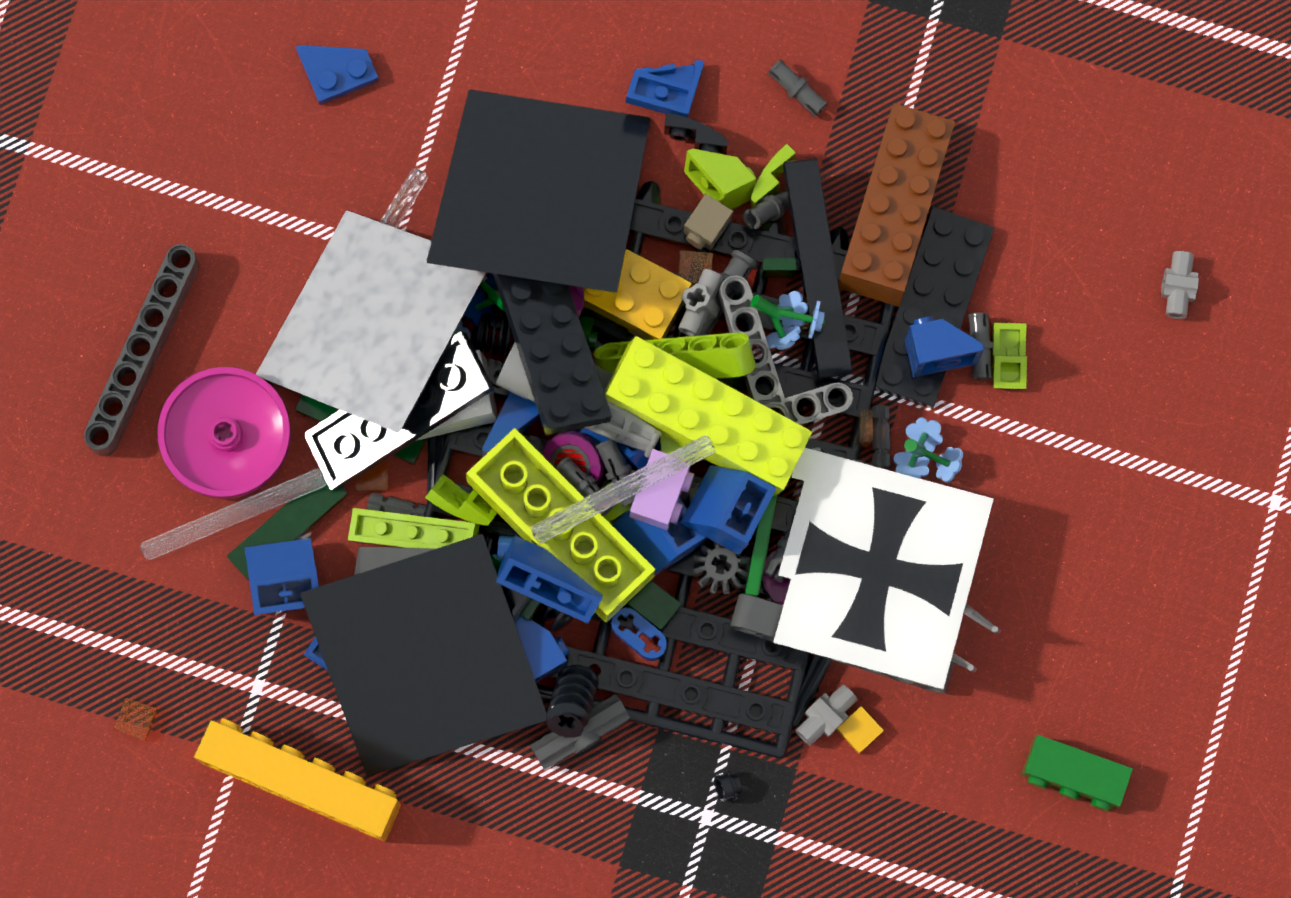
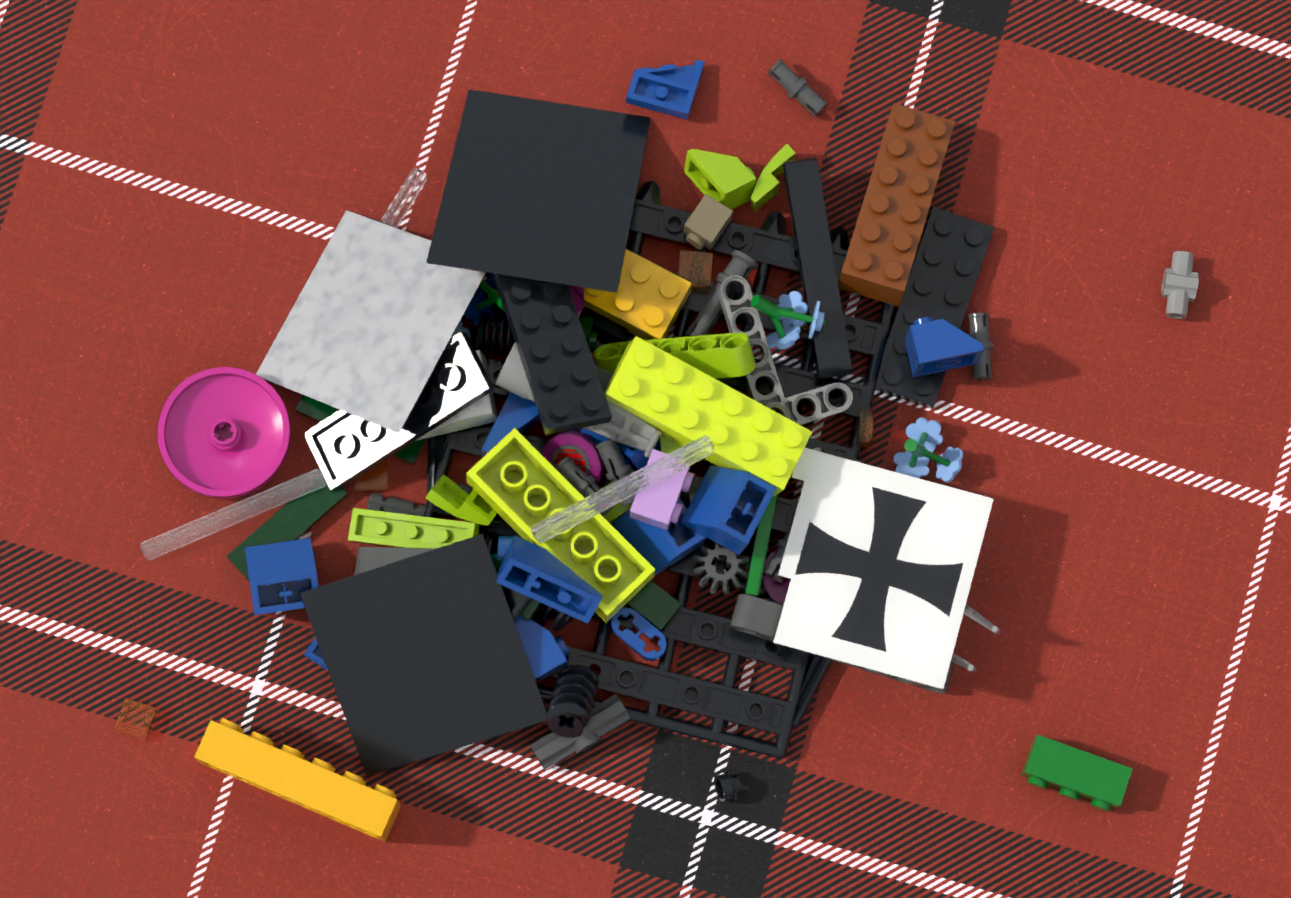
dark grey beam [84,244,199,456] -> none
blue wing [296,45,379,105] -> none
black slope [664,113,728,155] -> none
light grey axle [678,269,723,336] -> none
dark grey pin [743,188,790,229] -> none
dark green tile [761,258,796,278] -> none
light grey axle [795,684,858,746] -> none
yellow tile [836,706,884,754] -> none
dark grey axle [871,405,890,469] -> none
lime slope [992,323,1027,389] -> none

